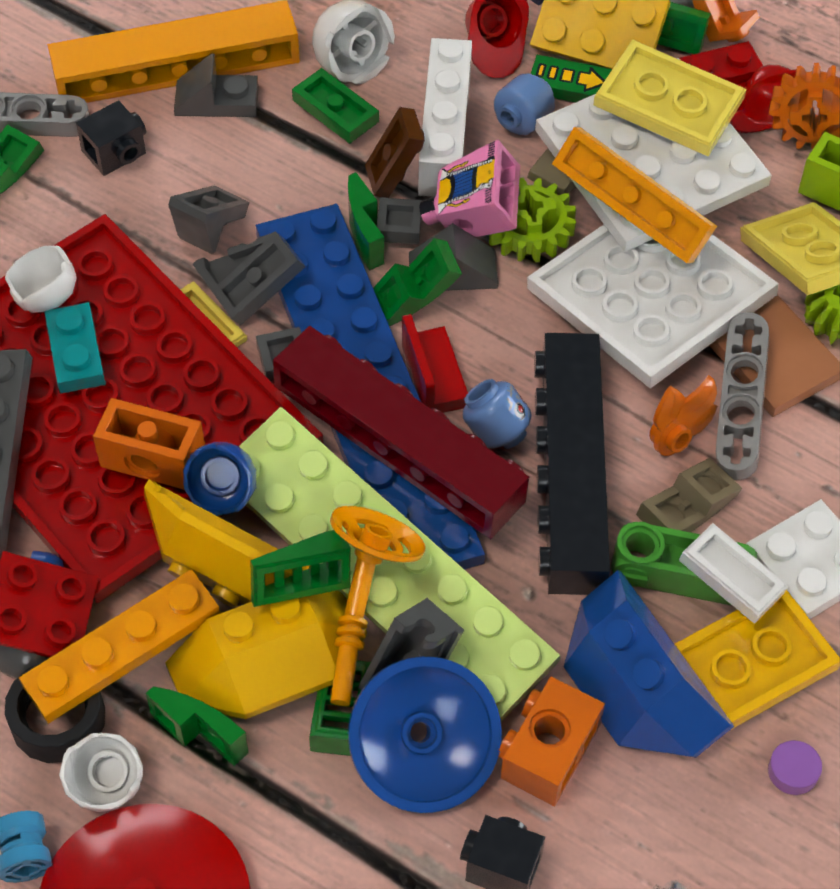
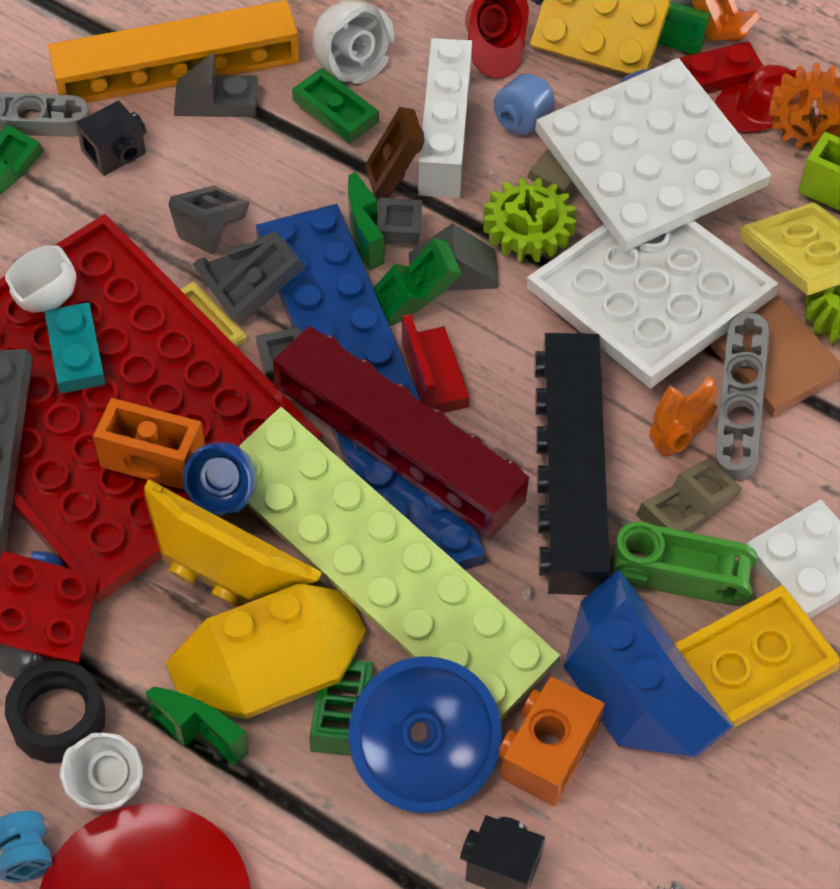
light orange plate [19,569,220,724] -> none
green slope [250,530,351,607] -> none
light orange dish [330,506,425,706] -> none
dark grey hinge [358,598,464,690] -> none
bright pink torso [419,140,520,237] -> none
medium blue head [463,379,531,449] -> none
green tile [531,54,612,103] -> none
light orange plate [552,127,717,263] -> none
light yellow tile [593,39,747,157] -> none
white tile [679,523,789,624] -> none
medium lavender tile [768,740,822,795] -> none

